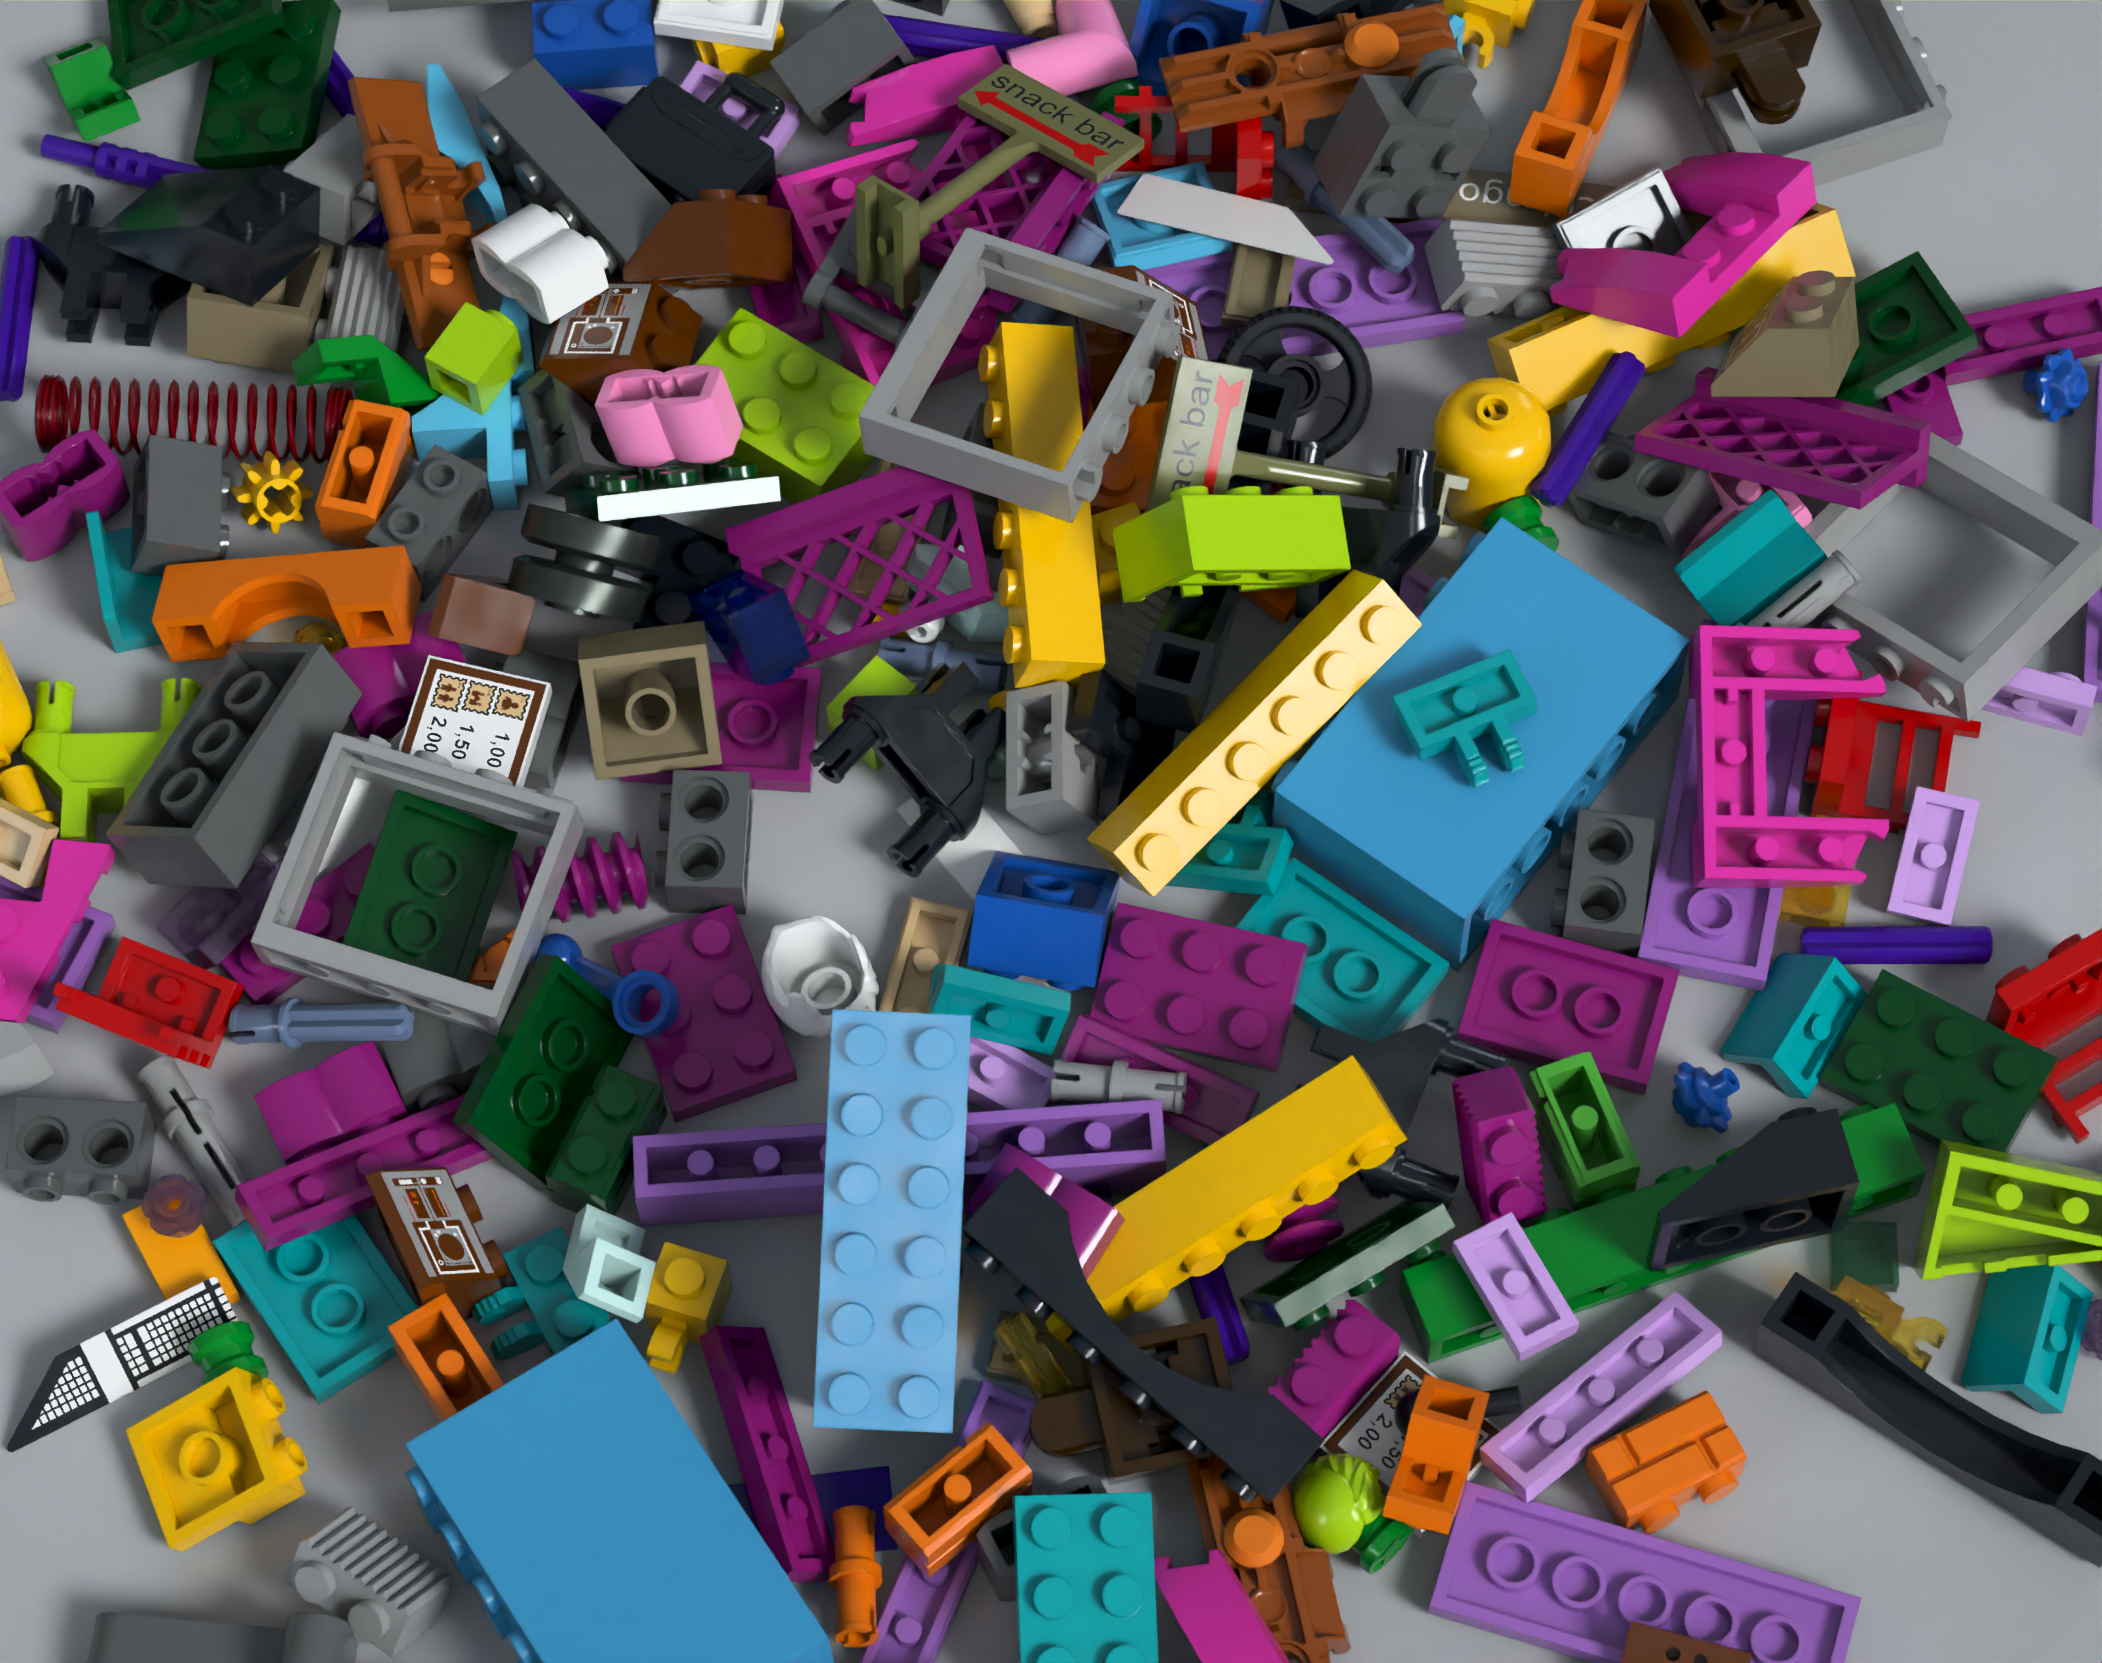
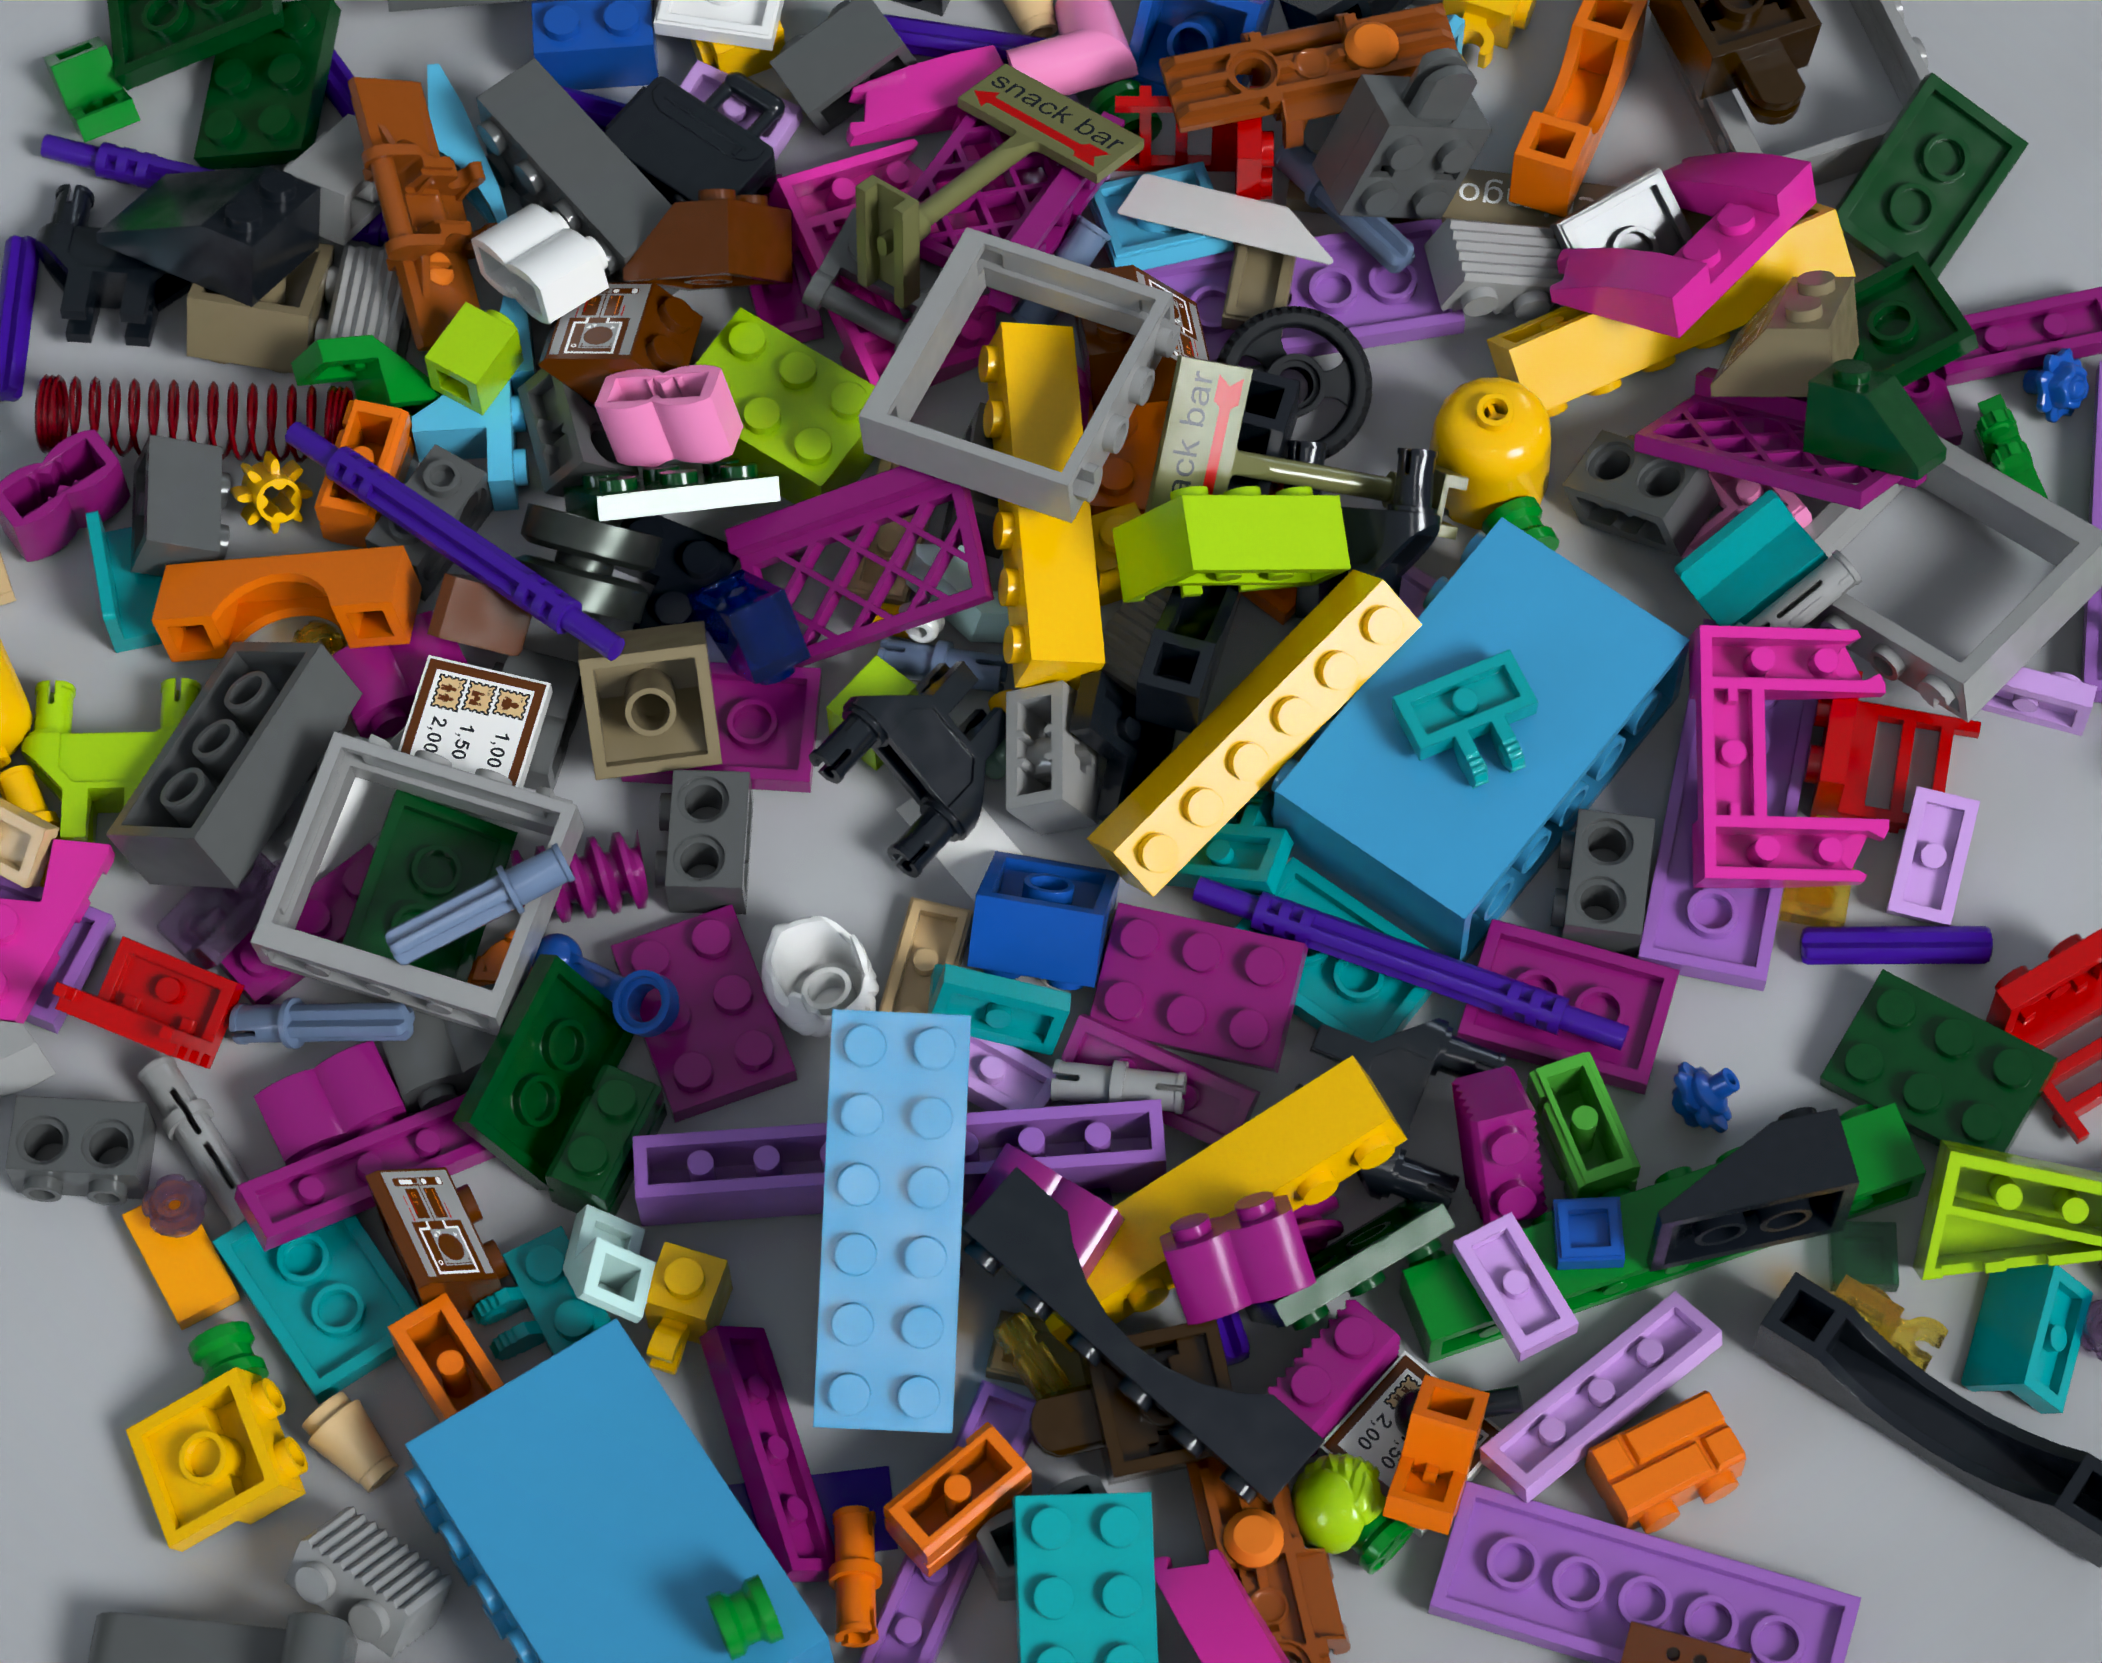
sticker [7,1277,238,1452] -> none
dark purple axle [1530,351,1645,508] -> none
teal panel [1720,953,1868,1099] -> none
none -> dark purple axle [285,422,625,661]
none -> tan cone [302,1391,399,1493]
none -> sand blue axle [385,843,576,965]
none -> green wheel [705,1574,784,1660]
none -> magenta brick [1159,1191,1317,1325]
none -> dark purple axle [1192,876,1630,1051]
none -> blue tile [1552,1197,1625,1270]
none -> dark green slope [1803,359,1947,481]
none -> dark green plate [1835,73,2029,279]
none -> green hinge [1973,394,2048,499]

